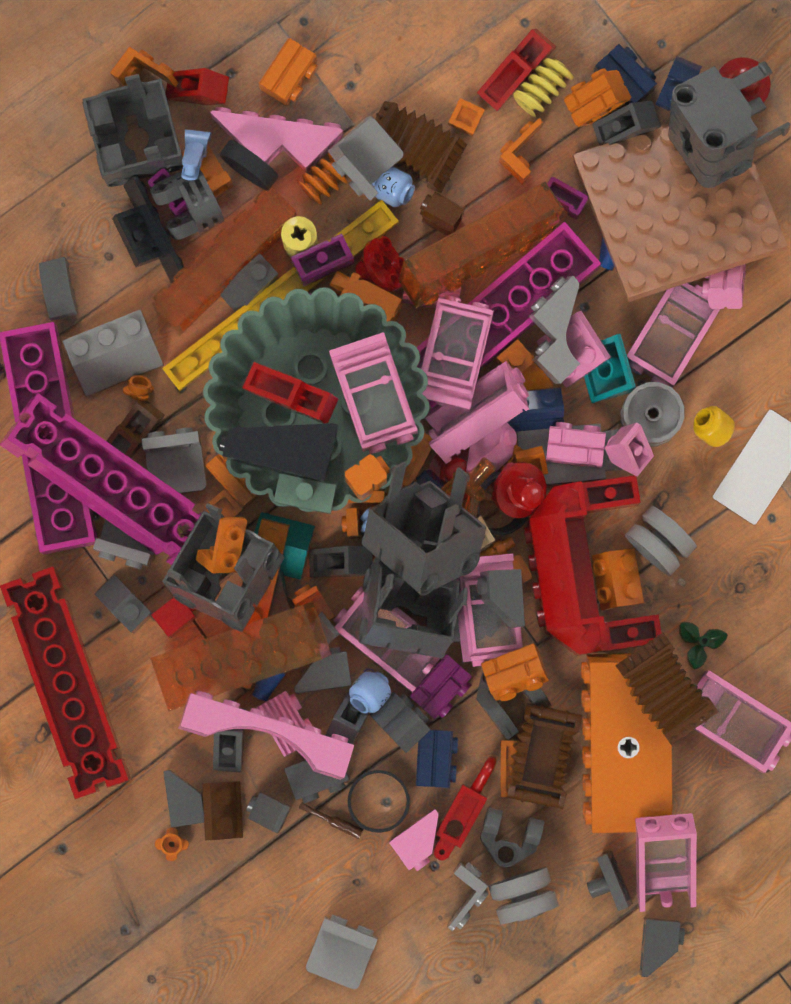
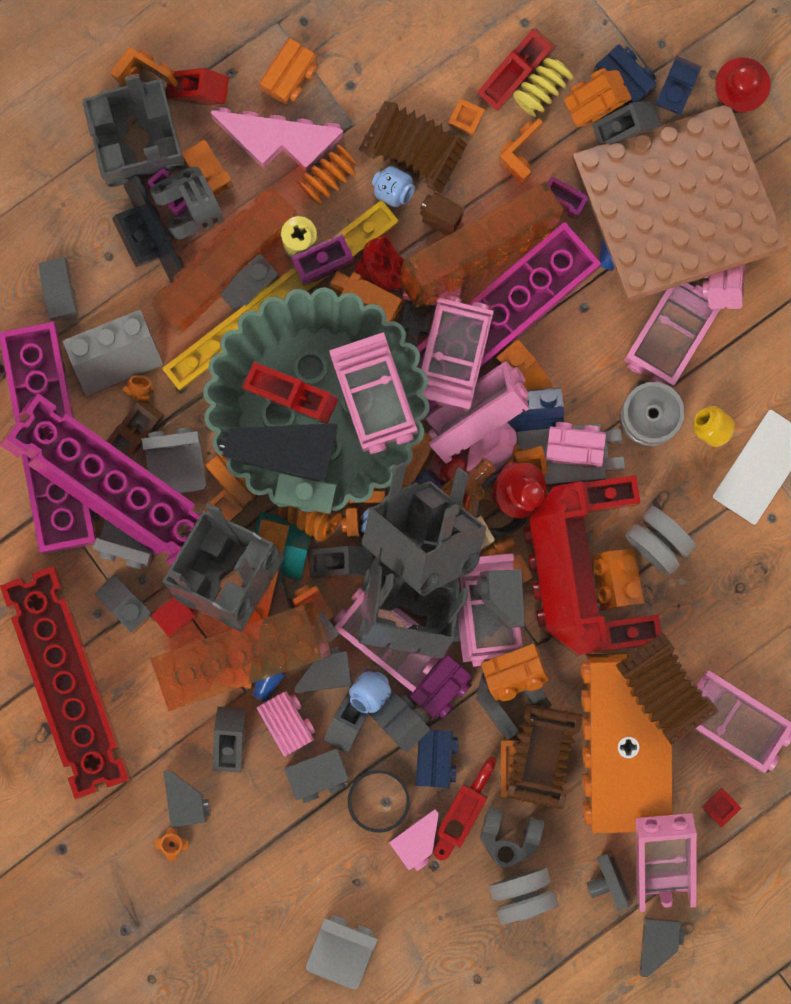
bright pink arch [178,691,354,780] -> none
light blue piece [181,129,212,180] -> none
orange bracket [196,517,247,573] -> none
reddish brown plate [202,781,243,841] -> none
black tyre [219,140,279,191] -> none
dark grey slope [246,792,292,834] -> none
reddish brown piece [299,802,363,839] -> none
light grey bracket [328,116,403,200] -> none
orange brick [345,454,390,501] -> none
light grey bracket [447,862,488,931] -> none
light grey arch [529,276,580,384] -> none
bright pink plate [536,311,611,388] -> none
teal slope [584,334,636,403] -> none
bright pink slope [605,423,654,477] -> none
dark grey piece [668,61,791,188] -> none
dark green plant [679,622,728,670] -> none
none -> orange piece [278,506,342,542]
none -> black plate [401,301,433,348]
none -> red plate [701,787,742,828]

